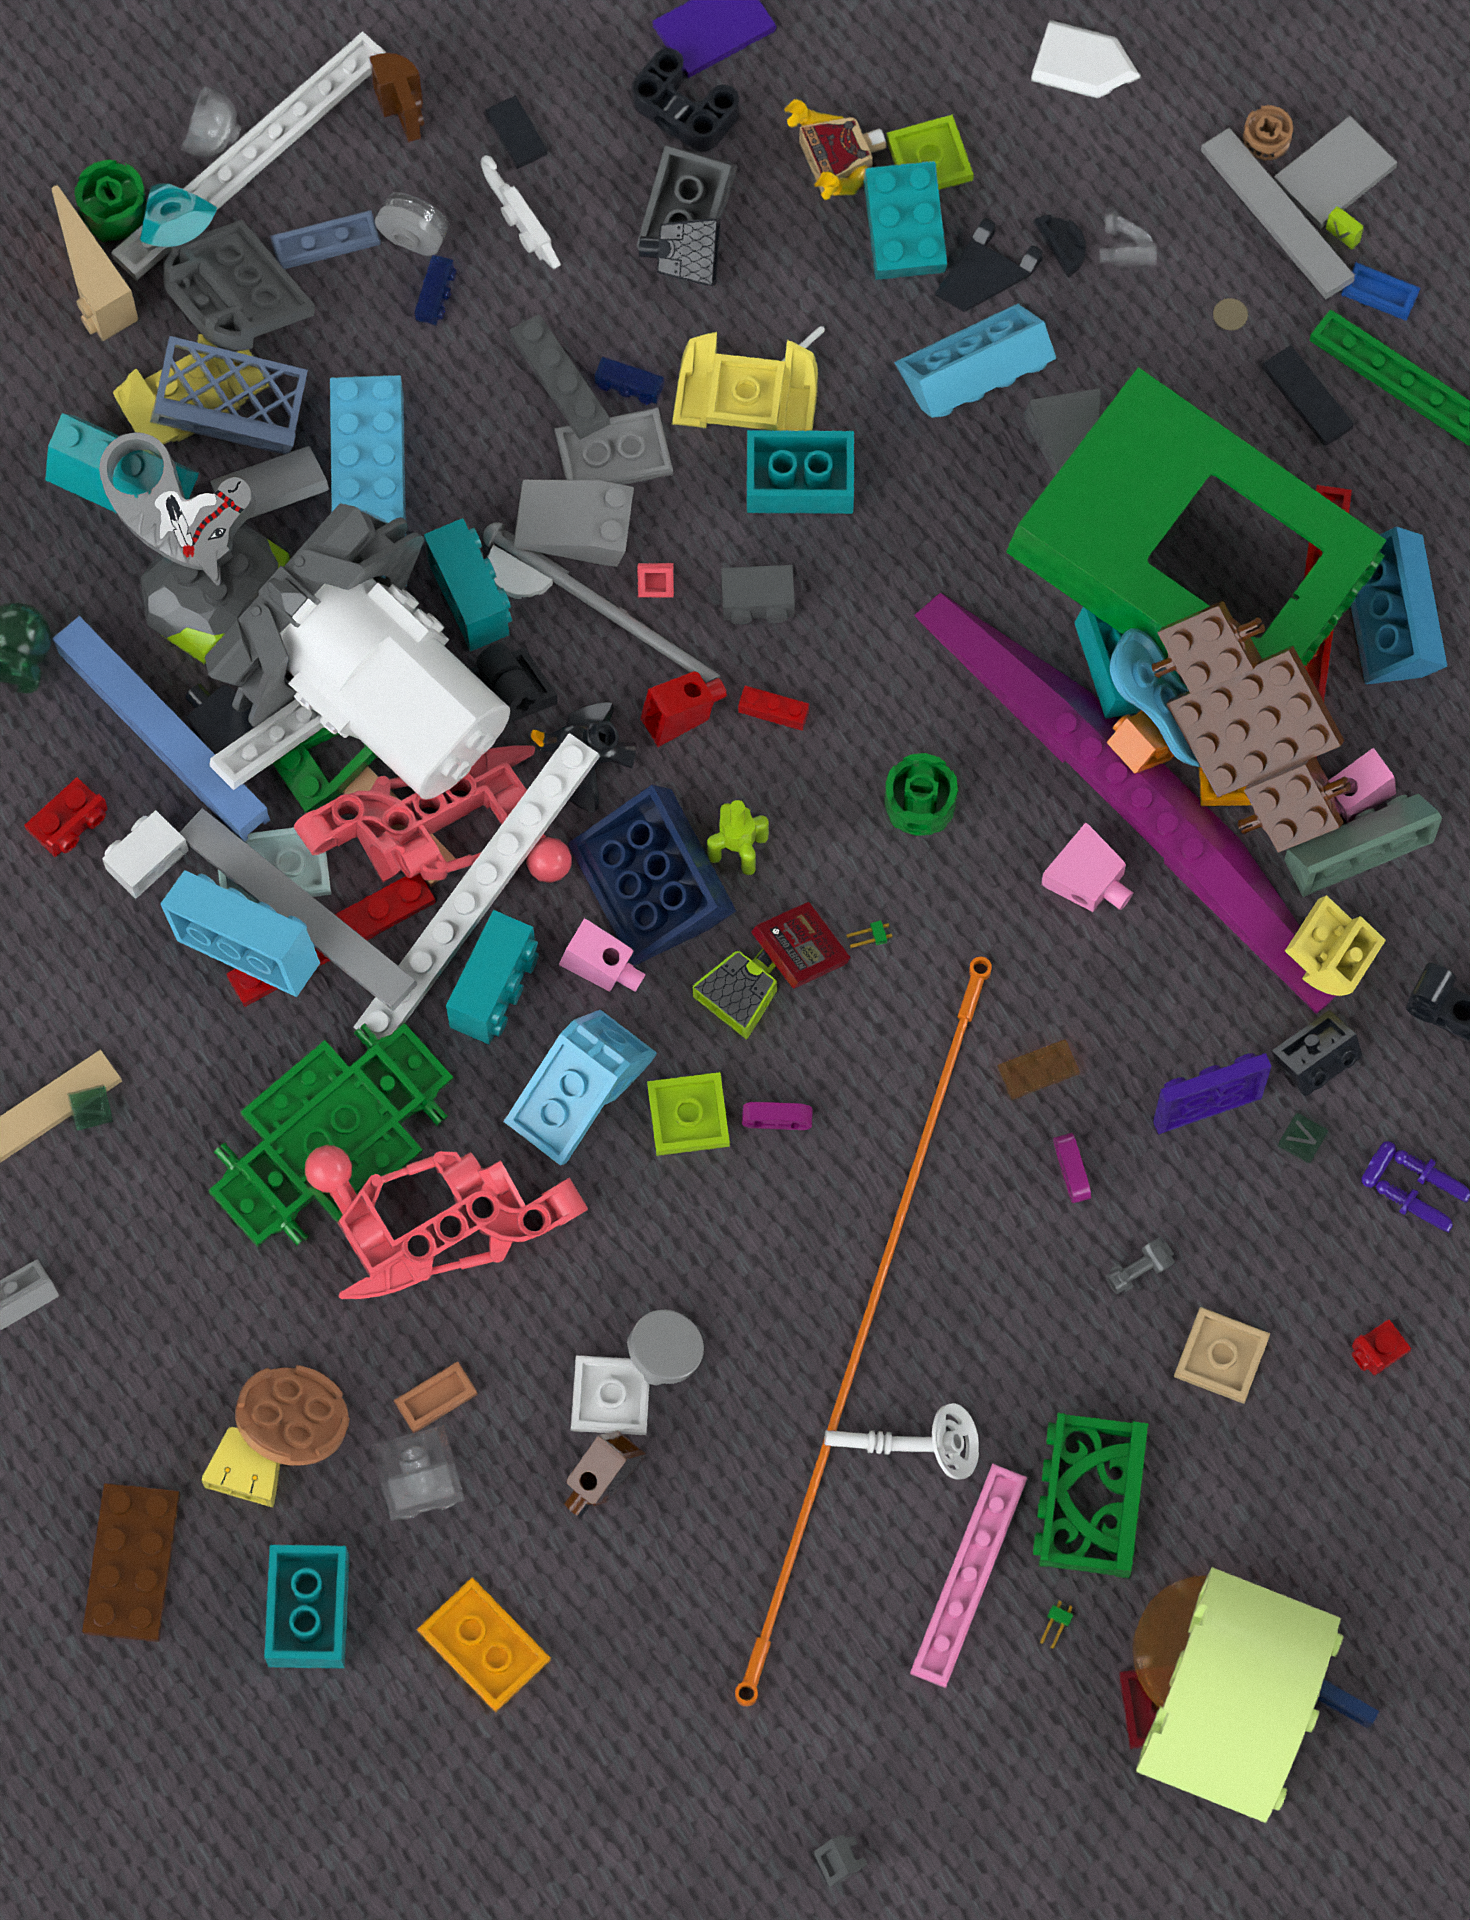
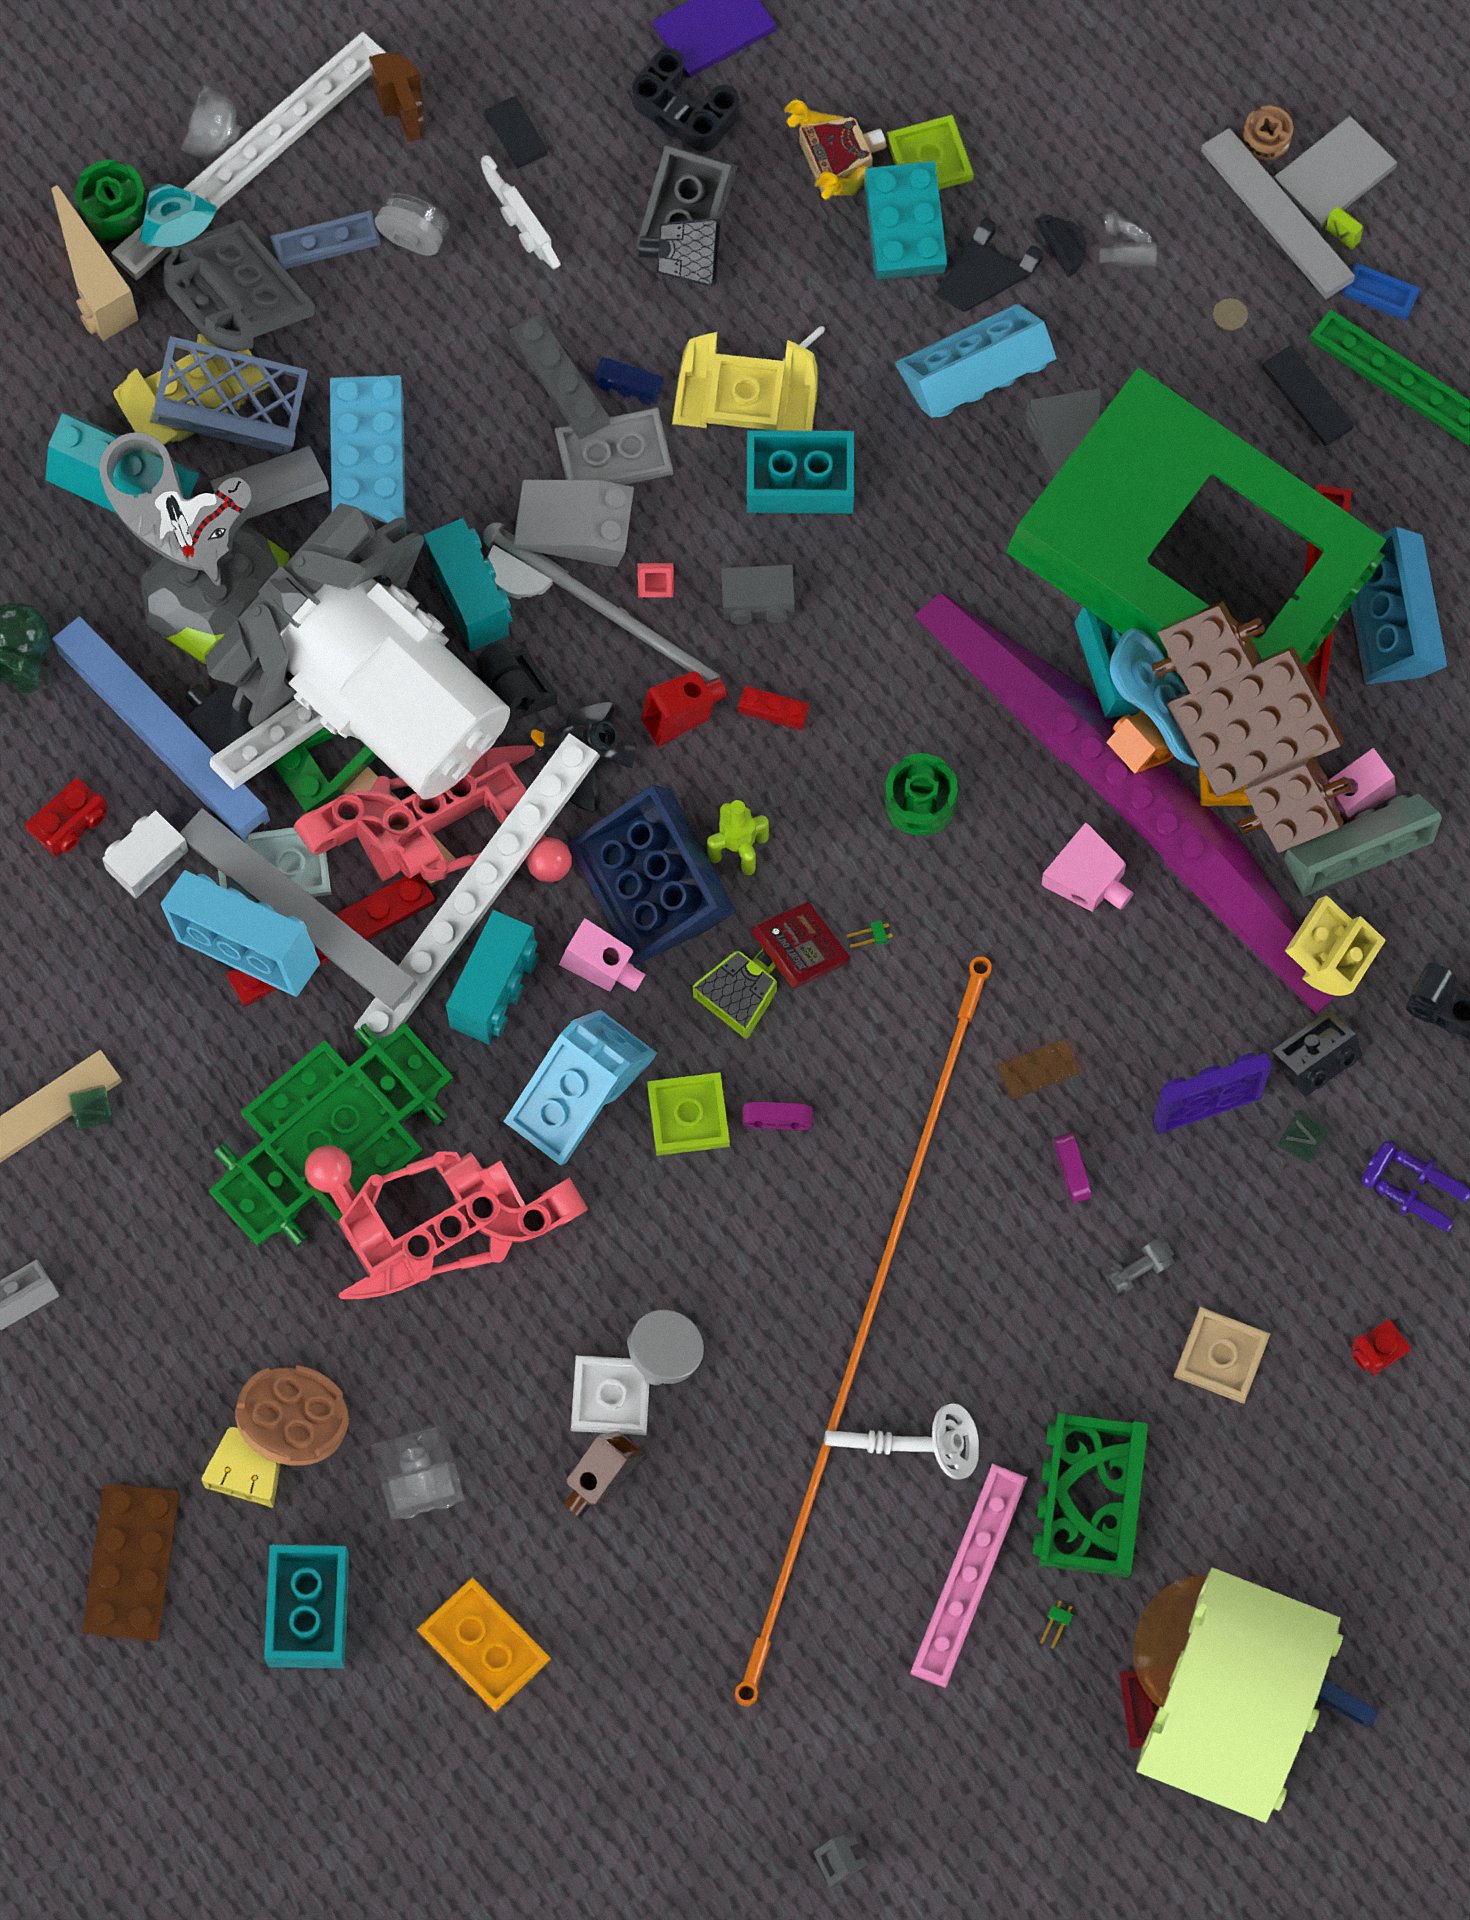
nougat tile [394,1362,478,1433] -> none
clear blue piece [414,255,457,325] -> none
white tile [1031,20,1140,98] -> none

